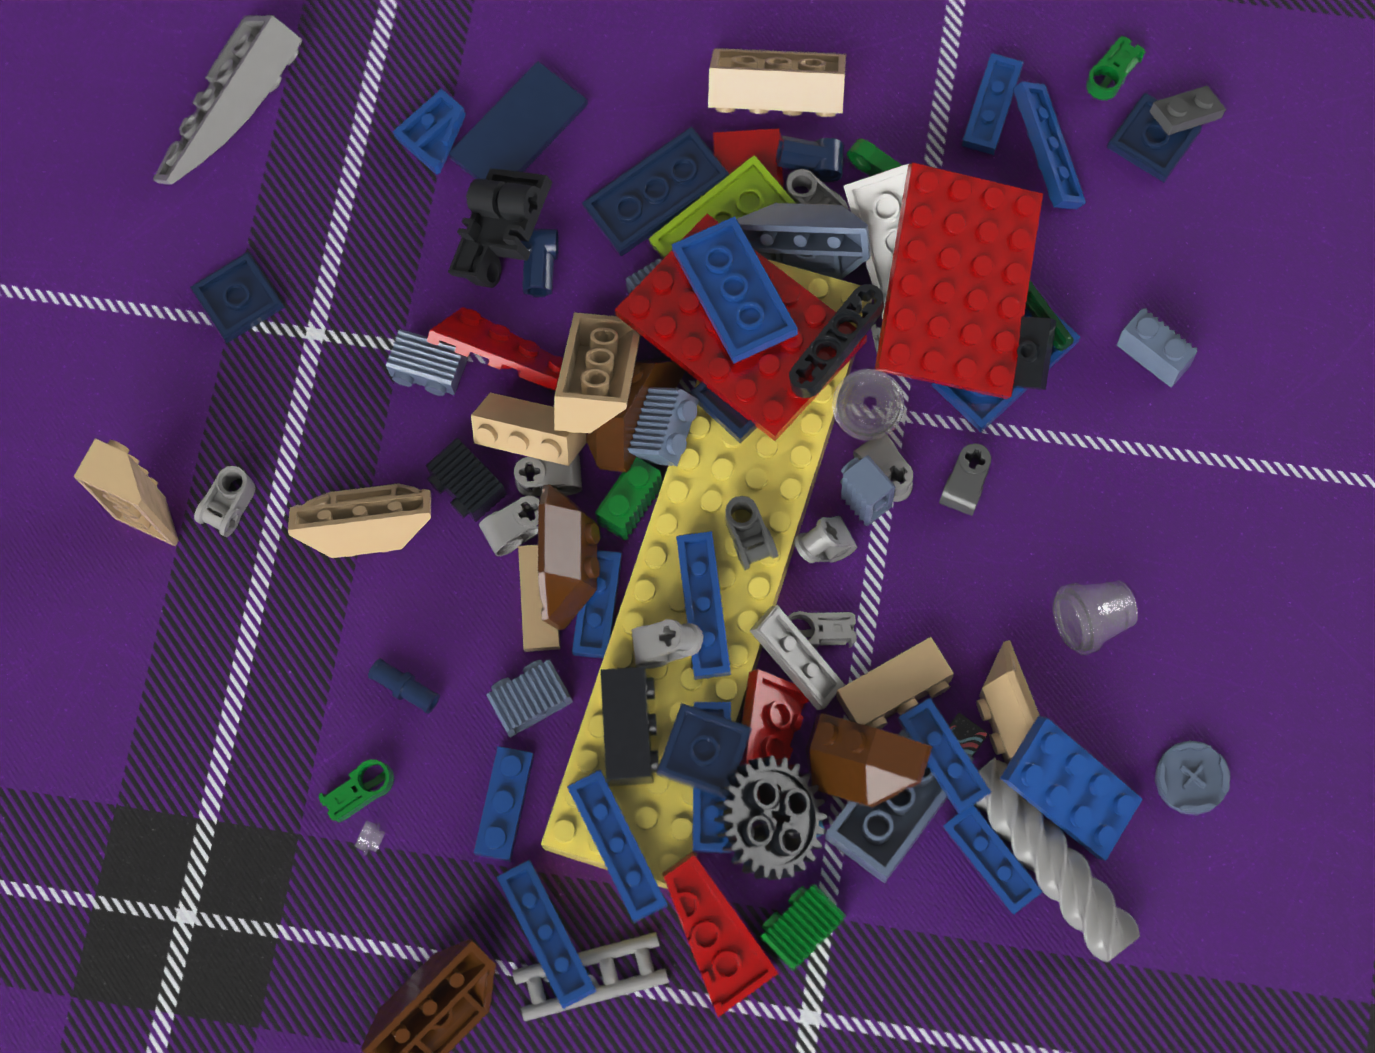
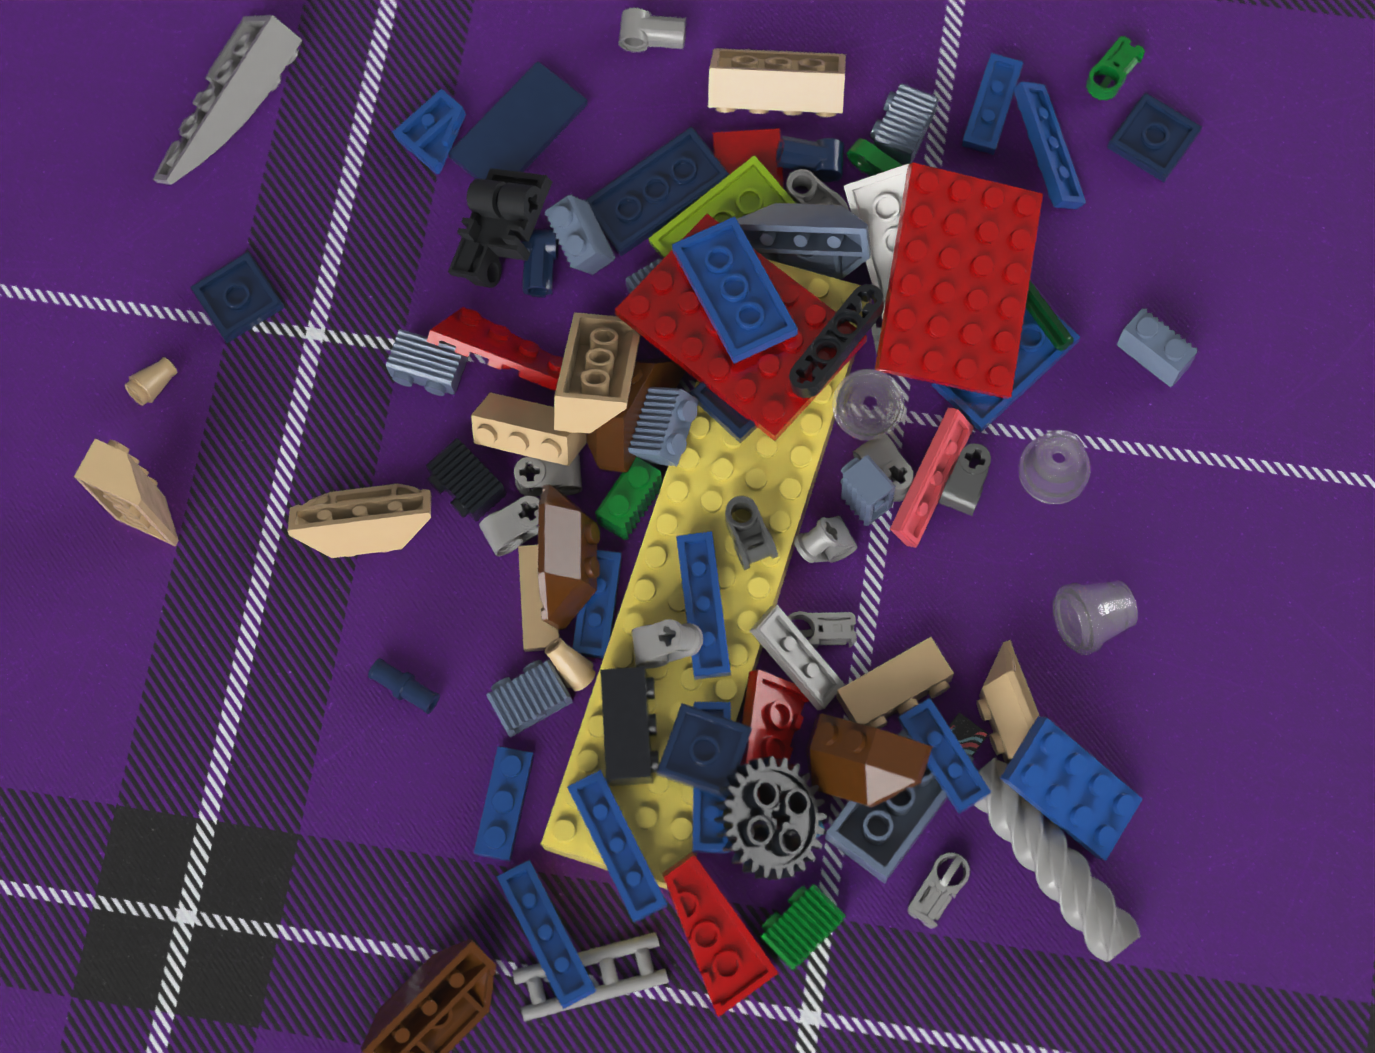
light grey piece [194,466,255,537] -> none
green piece [319,759,394,822] -> none
clear plate [354,820,385,856] -> none
blue plate [943,805,1043,915] -> none
black plate [1013,316,1056,390] -> none
dark grey plate [1150,86,1226,135] -> none
sand blue tile [1155,741,1230,815] -> none
none -> tan cone [124,357,177,406]
none -> sand blue brick [545,195,615,275]
none -> tan cone [545,638,596,691]
none -> light grey piece [619,8,686,52]
none -> sand blue brick [870,83,938,165]
none -> coral tile [890,407,974,548]
none -> light grey piece [908,853,970,929]
none -> clear piece [1018,430,1091,504]

